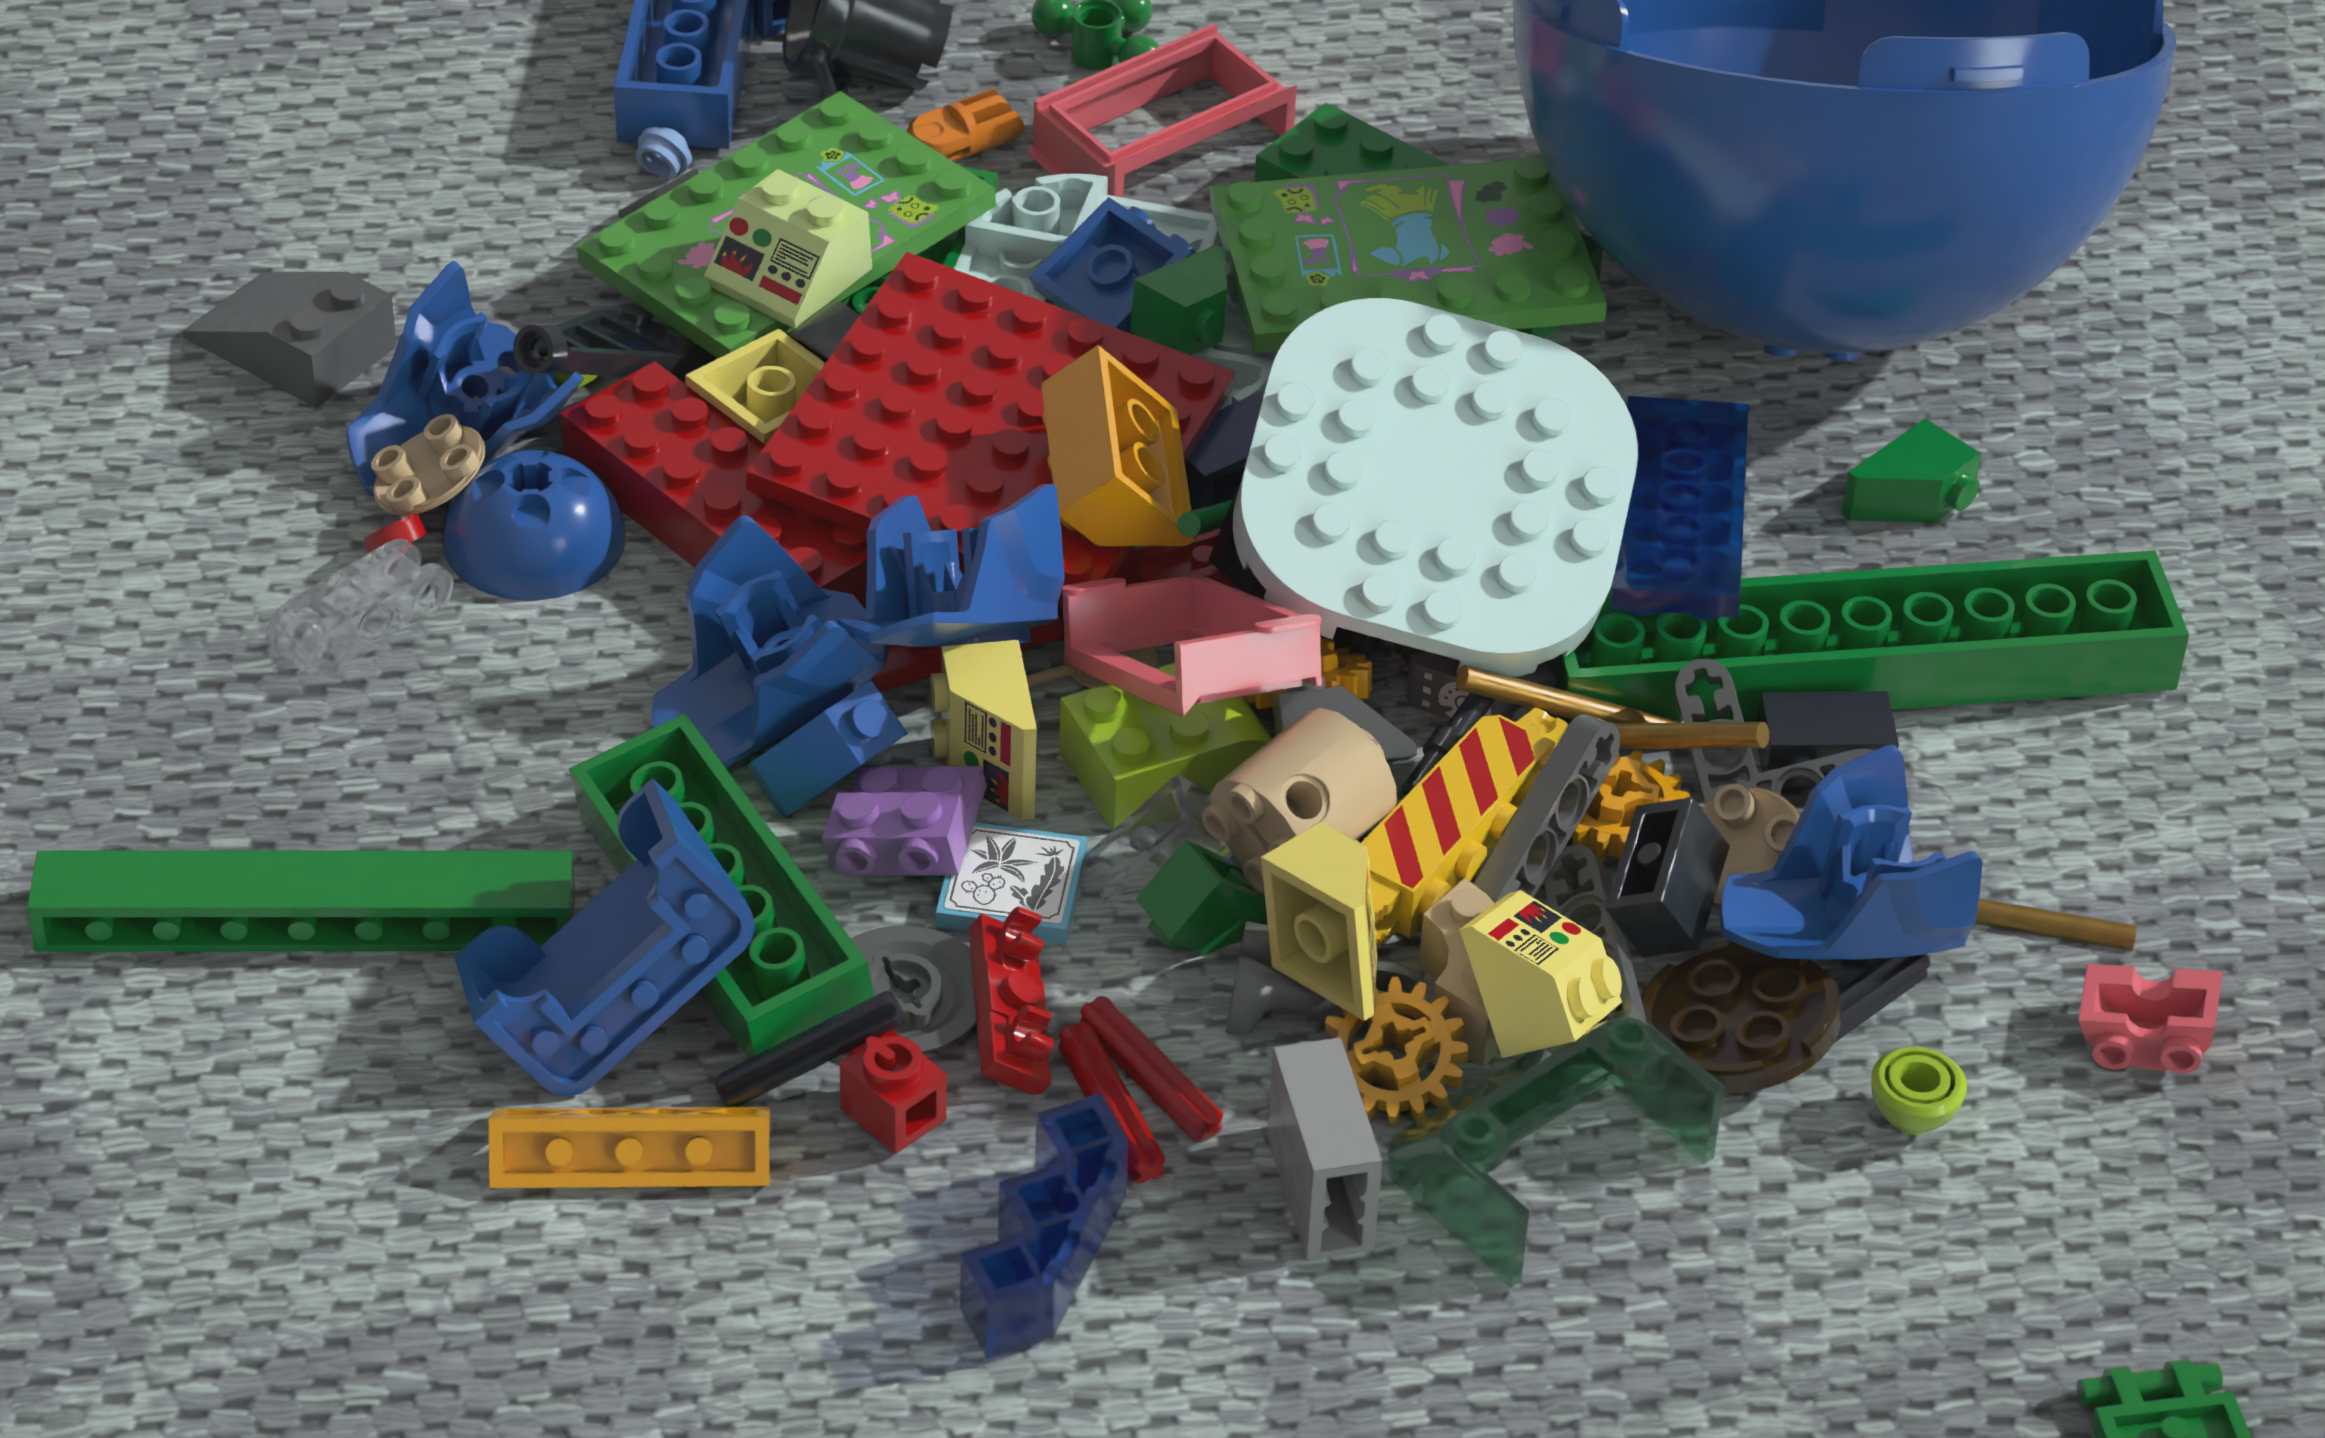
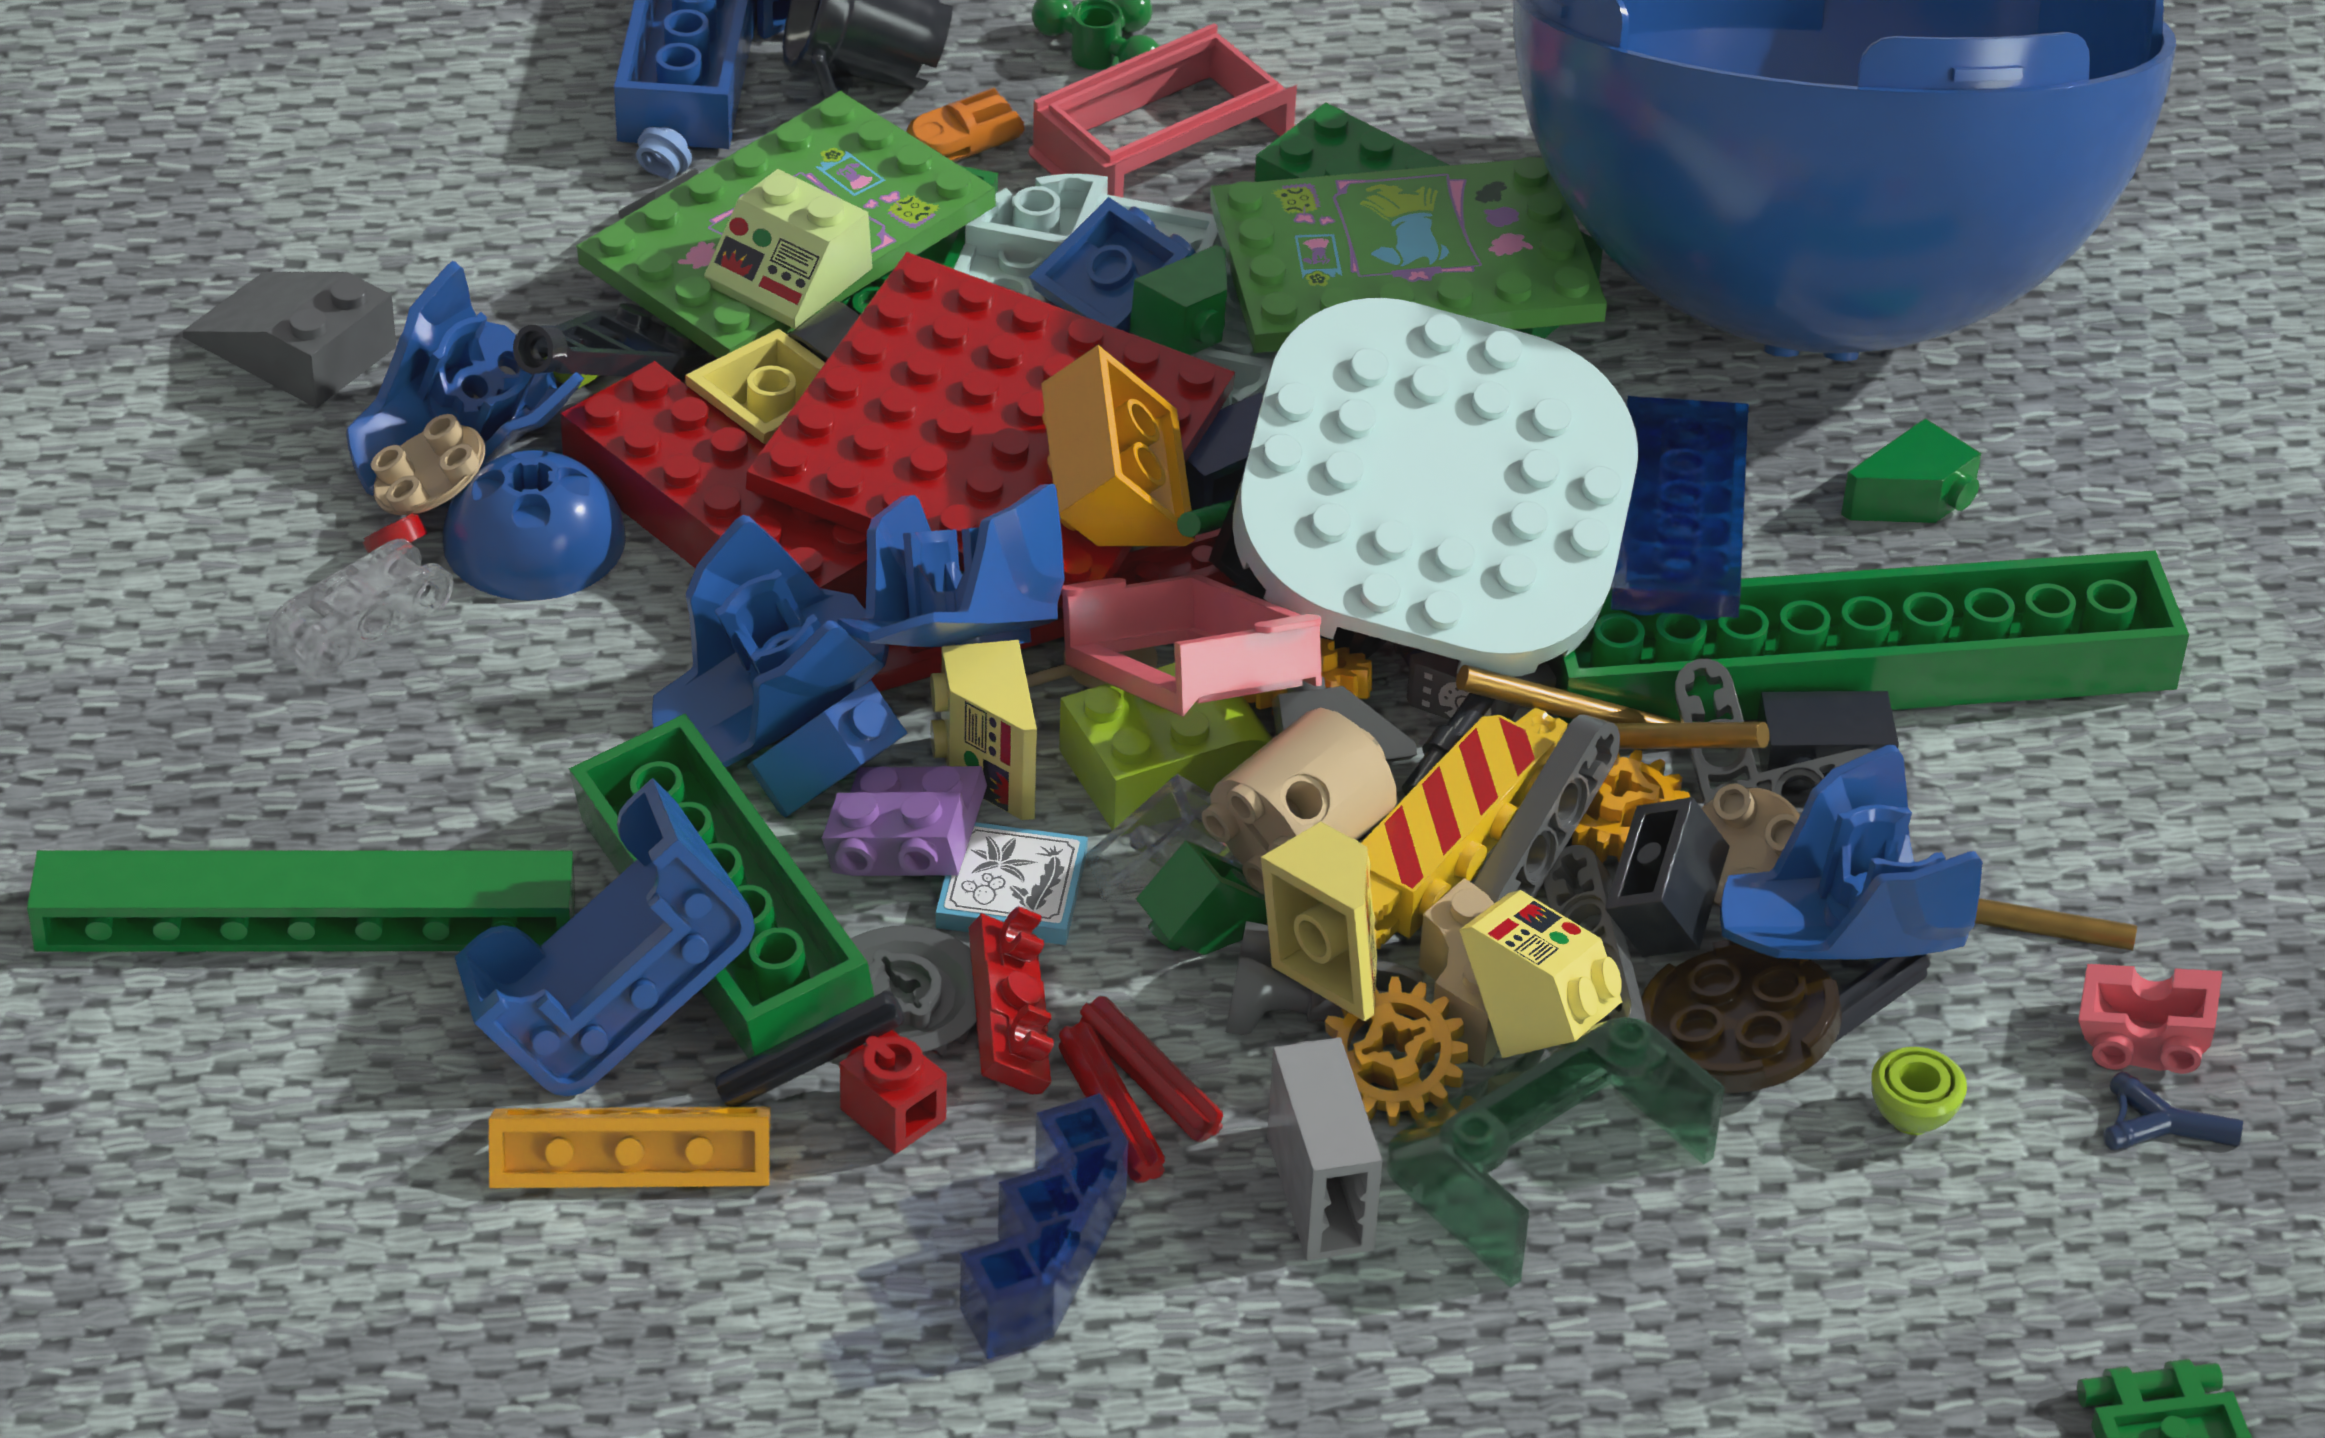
none -> dark blue piece [2103,1071,2243,1151]

